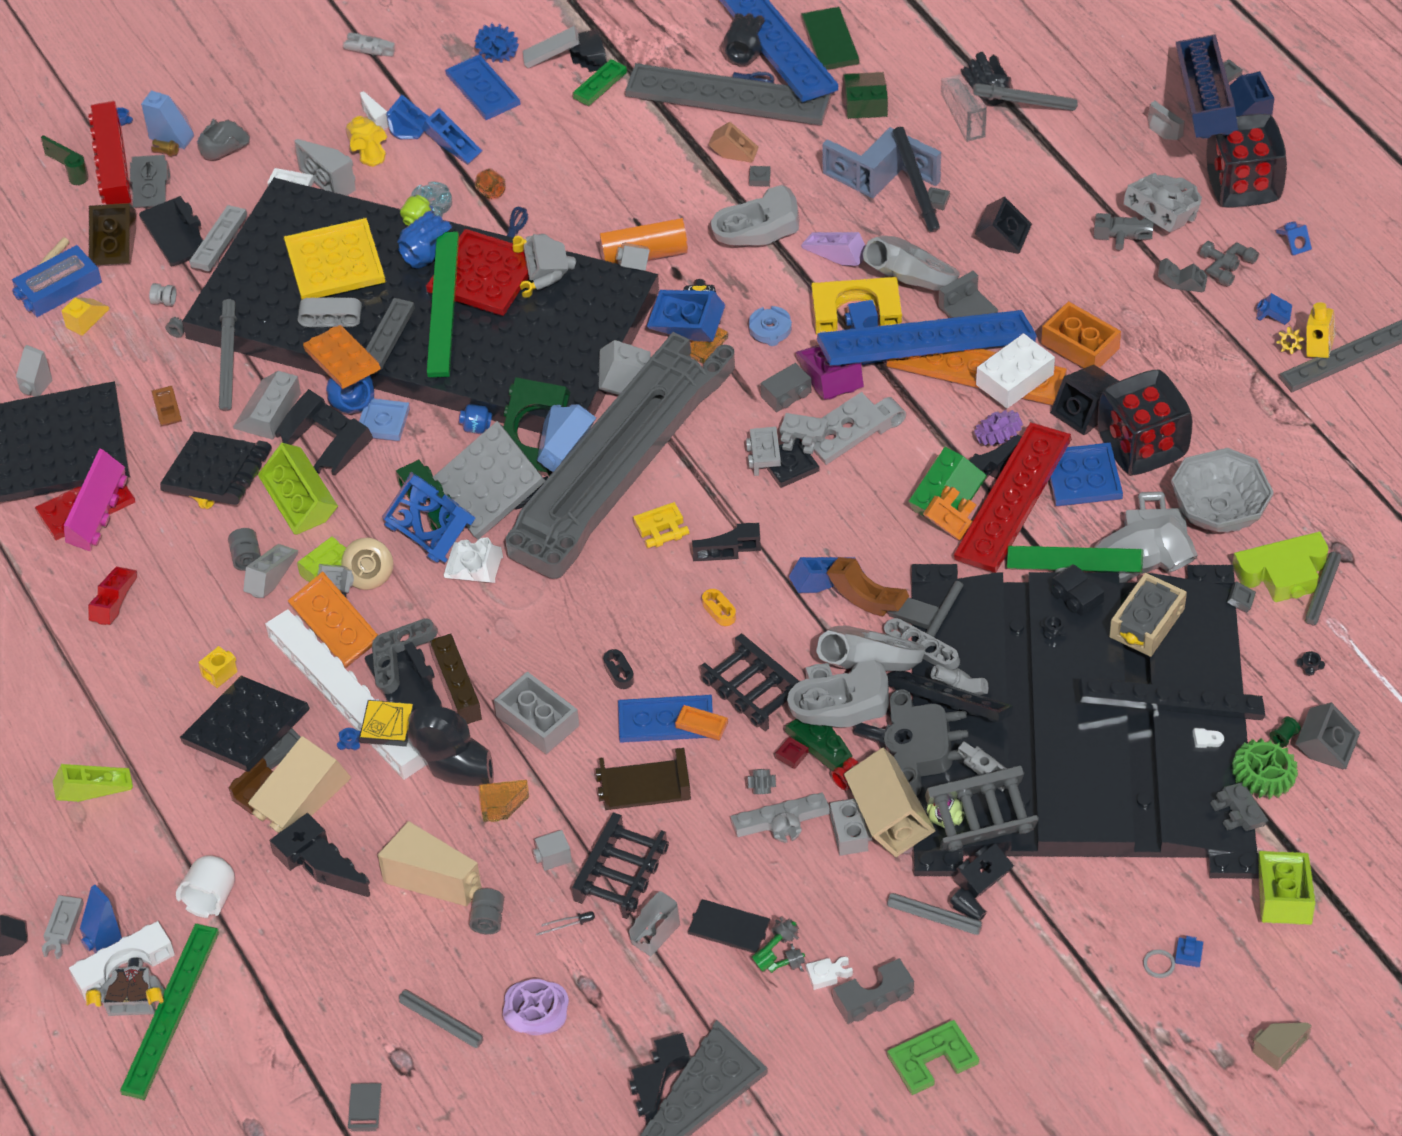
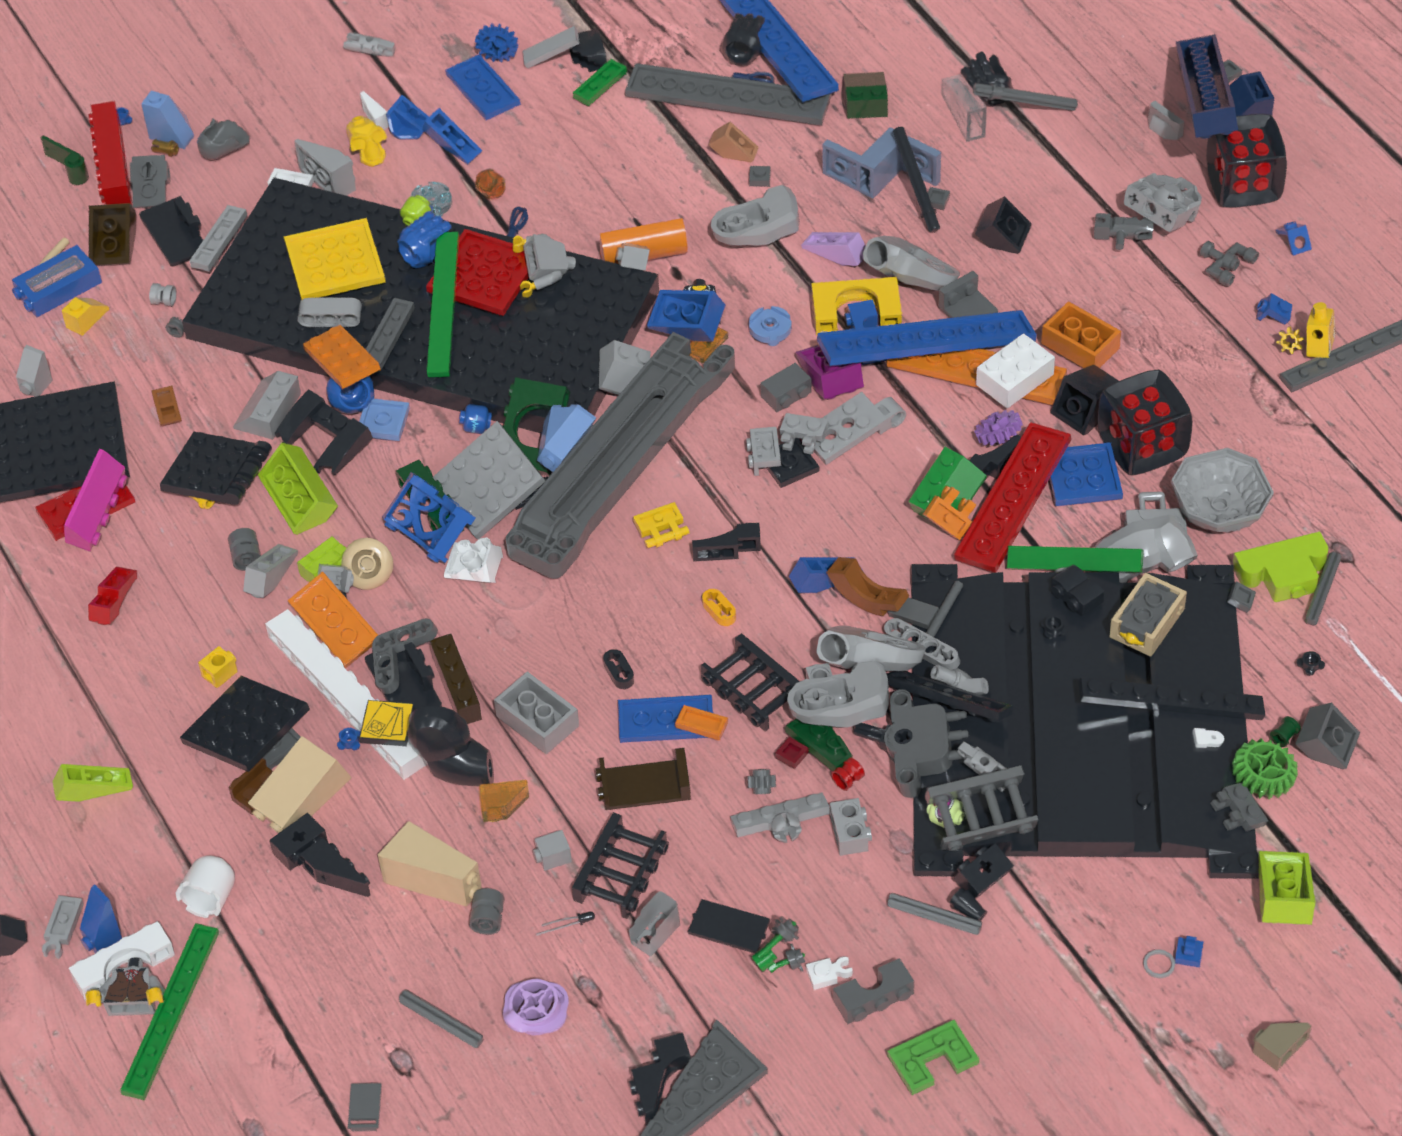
dark grey axle [219,299,237,411] -> none
dark green tile [801,6,860,70] -> none
tan slope [844,747,935,857] -> none
dark grey slope [1158,258,1208,293] -> none

